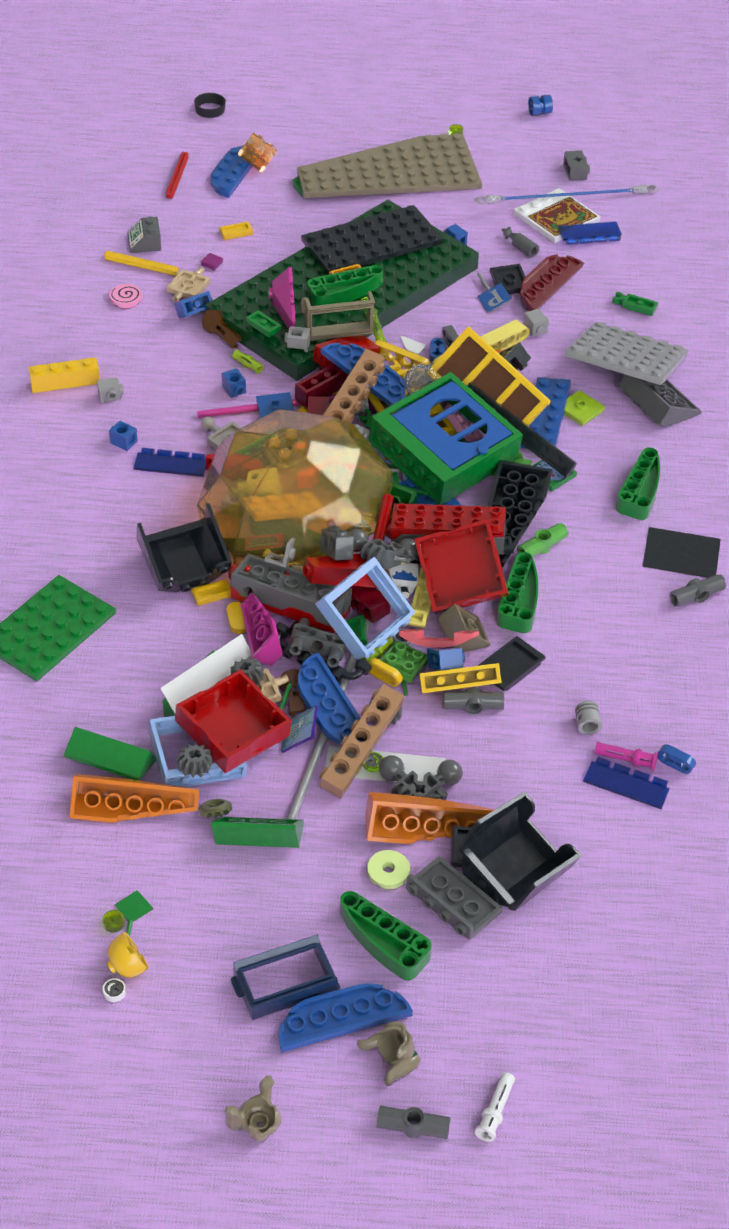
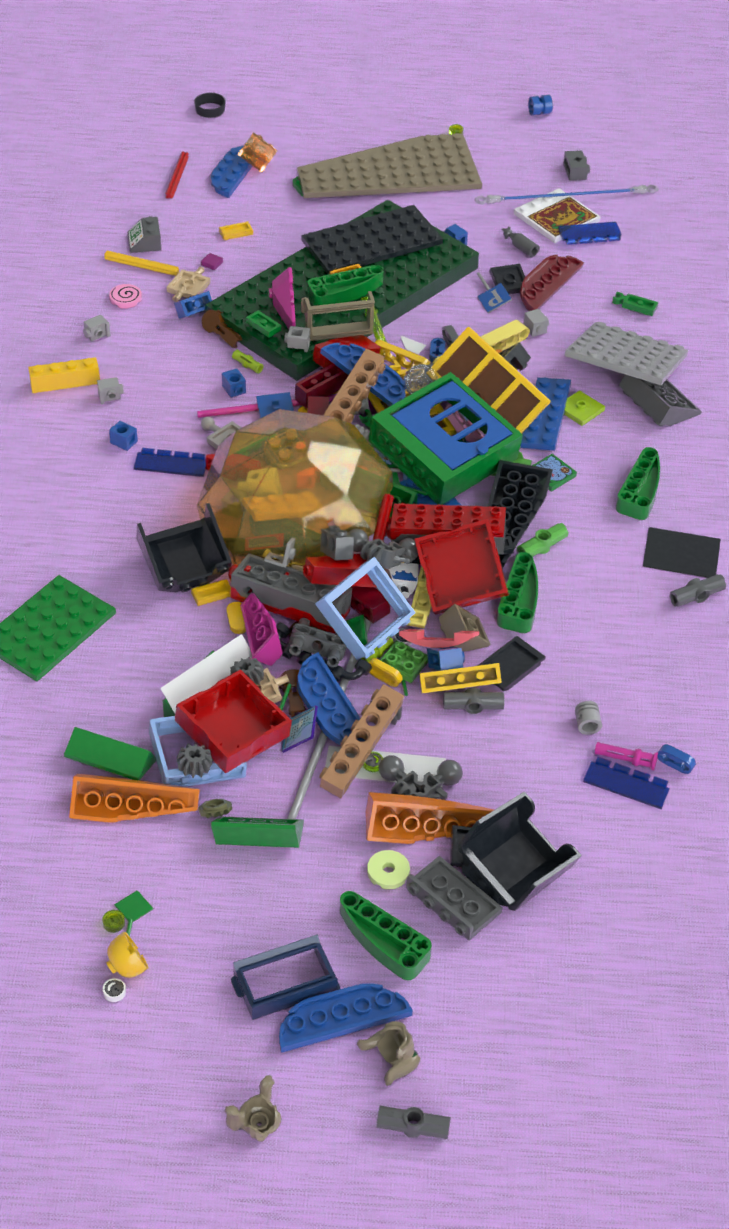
black tile [467,382,577,478] -> none
white pin [475,1072,515,1142] -> none
none -> light grey brick [83,315,111,341]

